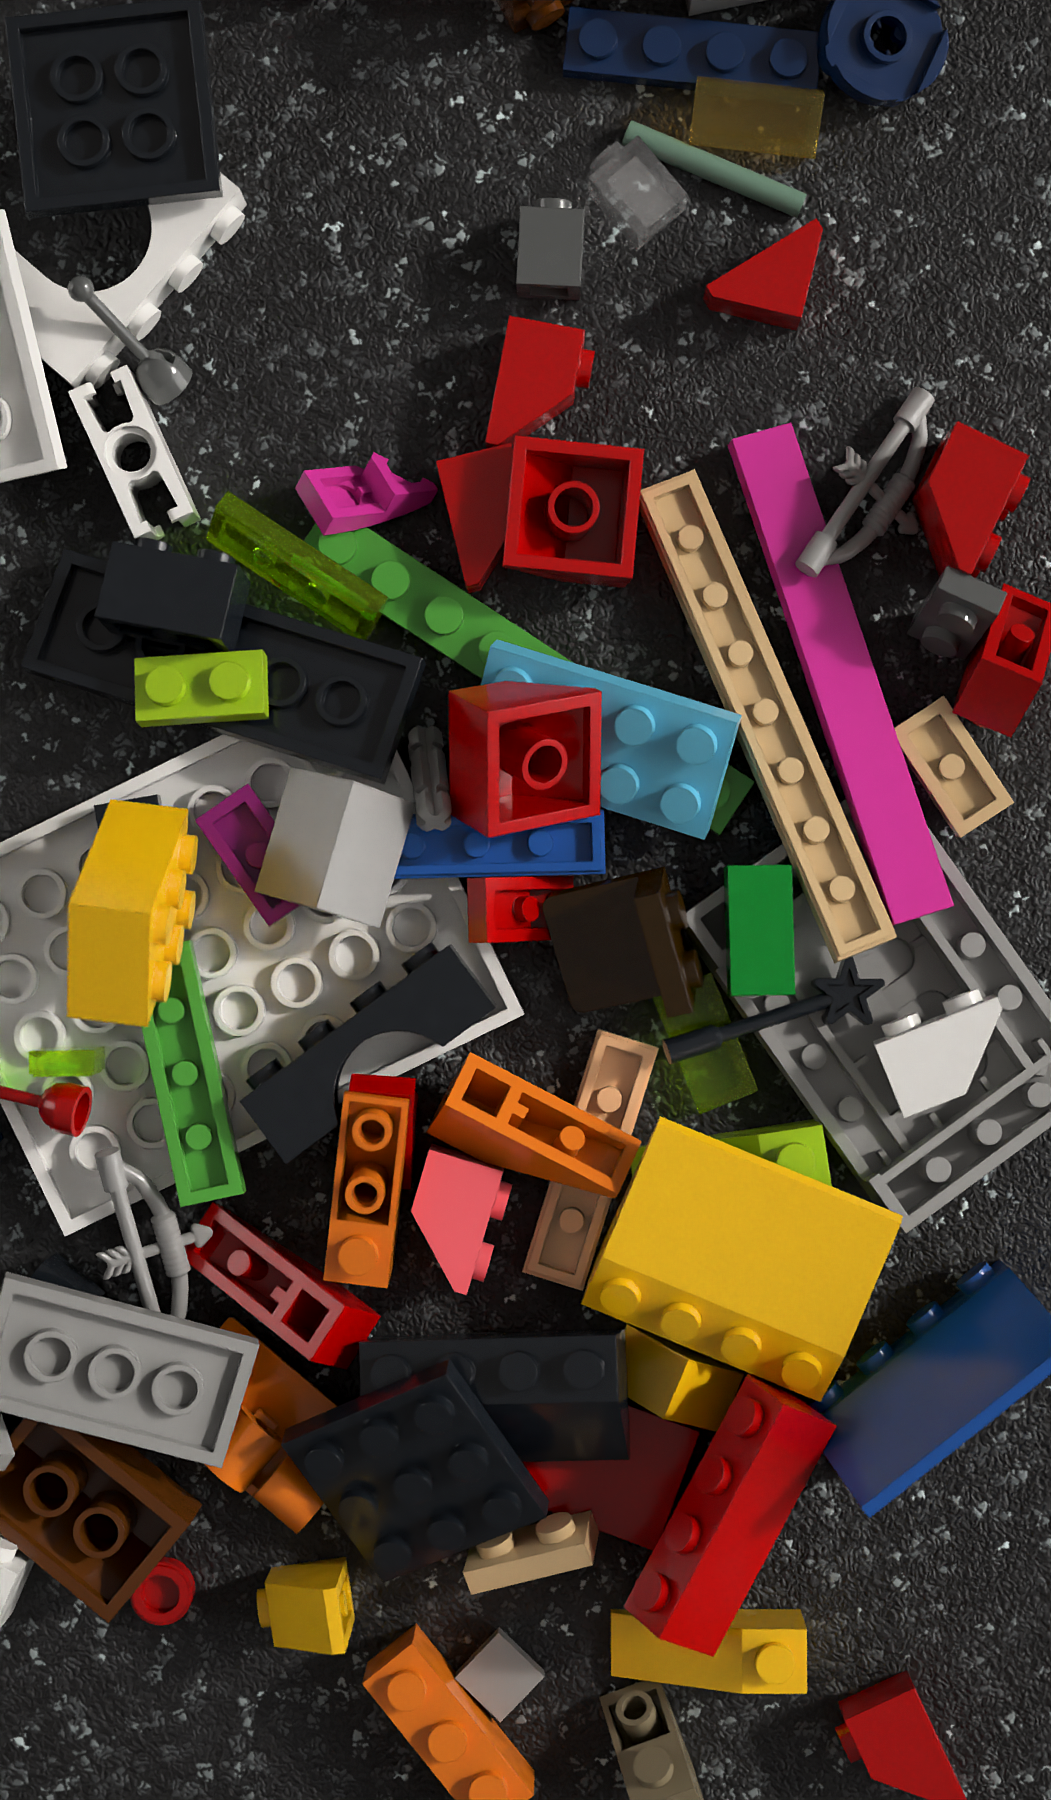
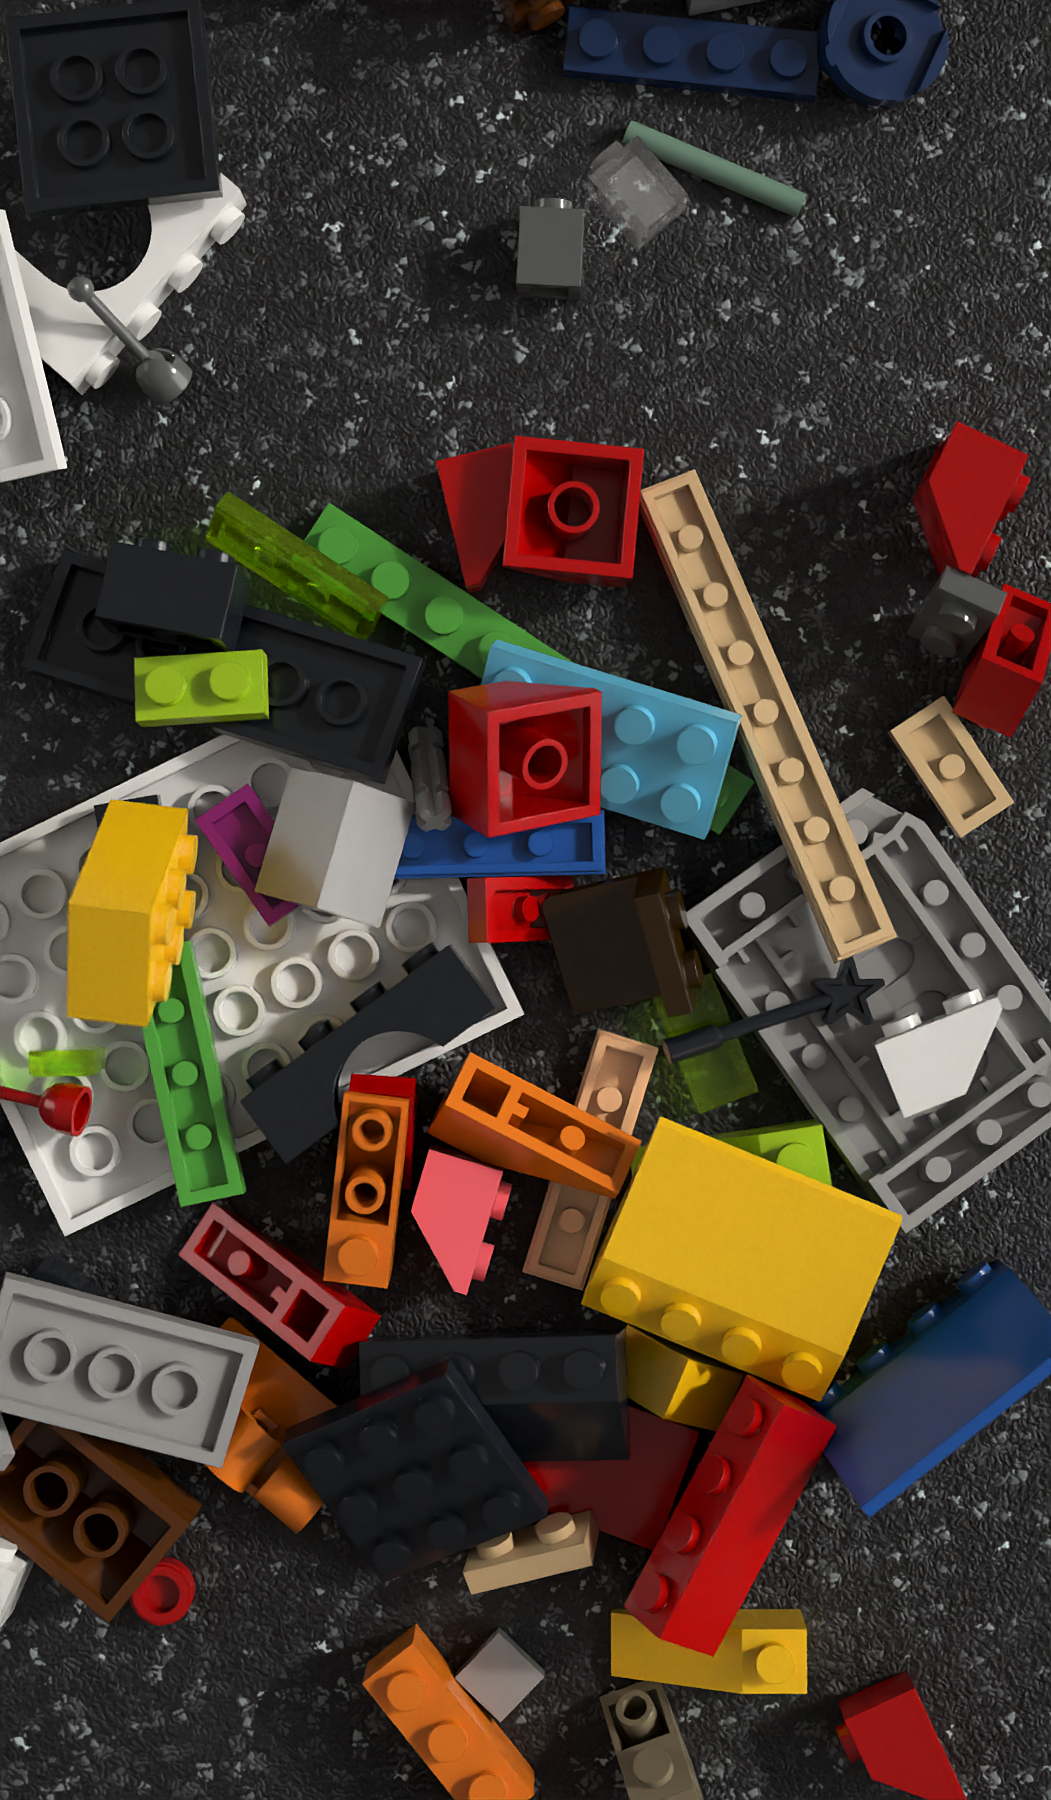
white piece [68,365,201,540] -> none
light grey piece [94,1147,213,1319] -> none
yellow slope [257,1557,355,1655] -> none
dark pink slope [295,452,438,536] -> none
red slope [485,316,595,449] -> none
clear yellow tile [689,76,825,159] -> none
red slope [703,218,823,331] -> none
green tile [724,865,796,997] -> none
dark pink tile [727,422,954,926] -> none
light grey piece [795,387,935,578] -> none

